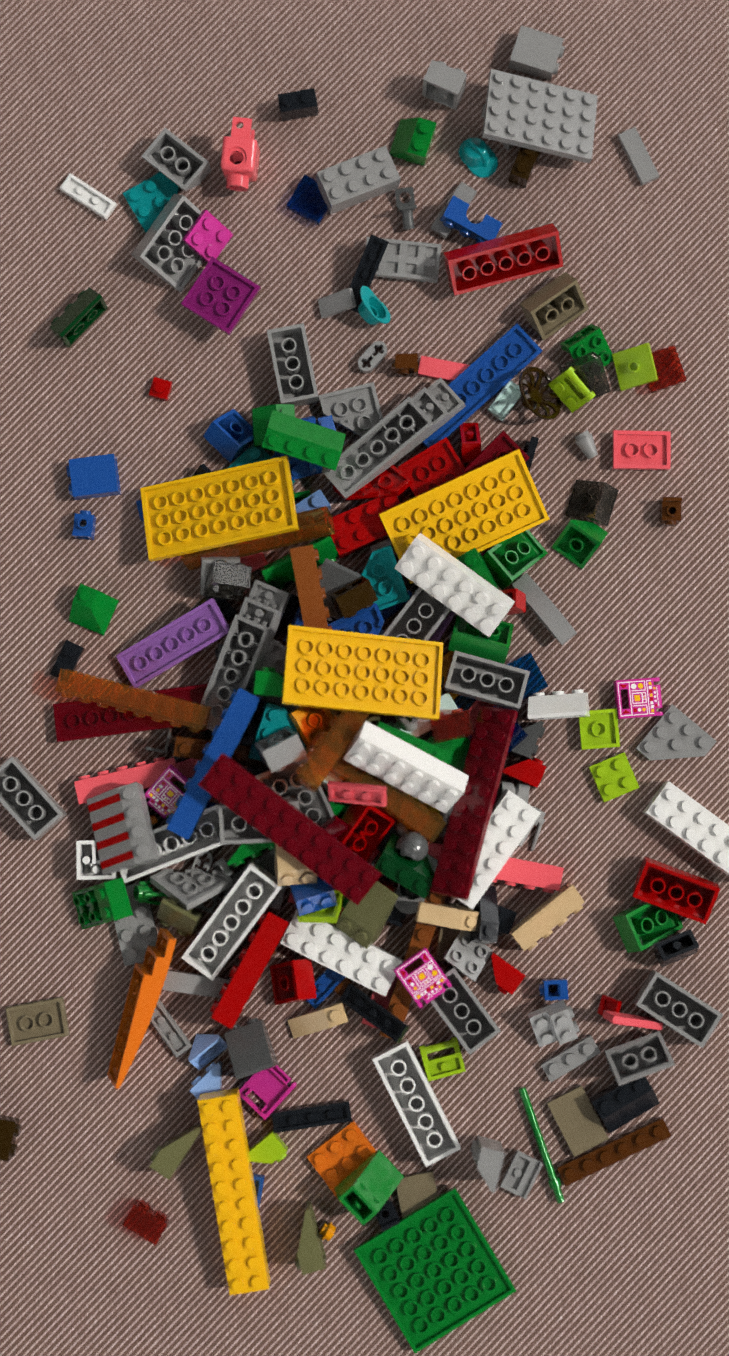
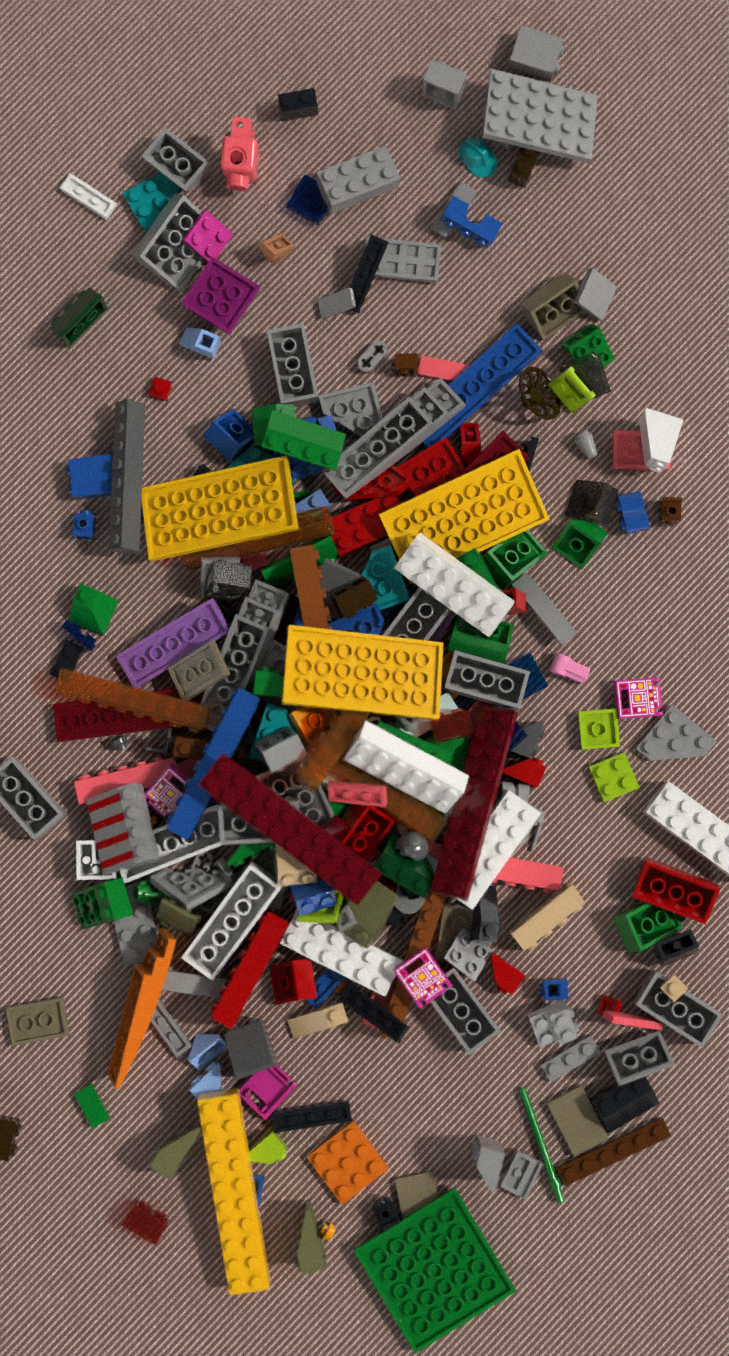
green slope [334,1149,404,1225] -> none
teal piece [358,286,391,325] -> none
white brick [372,1038,461,1167] -> none
green slope [389,117,437,166] -> none
dark grey bracket [395,187,417,230] -> none
tan slope [415,901,479,932] -> none
lime plate [419,1036,466,1082] -> none
red brick [443,223,564,296] -> none
light aqua tile [487,380,525,422] -> none
black brick [498,905,517,936] -> none
white slope [528,689,590,721] -> none
lime plate [612,343,658,391] -> none
light grey tile [618,127,659,186] -> none
clear red plate [647,345,687,394] -> none
none -> clear blue plate [61,621,98,652]
none -> green tile [74,1083,111,1129]
none -> dark grey brick [109,399,145,555]
none -> dark grey plate [110,735,129,751]
none -> dark tan tile [167,640,231,702]
none -> light blue slope [179,327,221,359]
none -> nougat slope [258,233,295,266]
none -> light grey tile [337,905,358,933]
none -> bright pink piece [549,653,590,684]
none -> light grey tile [574,268,617,321]
none -> blue brick [614,491,650,535]
none -> white slope [639,408,683,472]
none -> tan plate [659,974,688,1002]

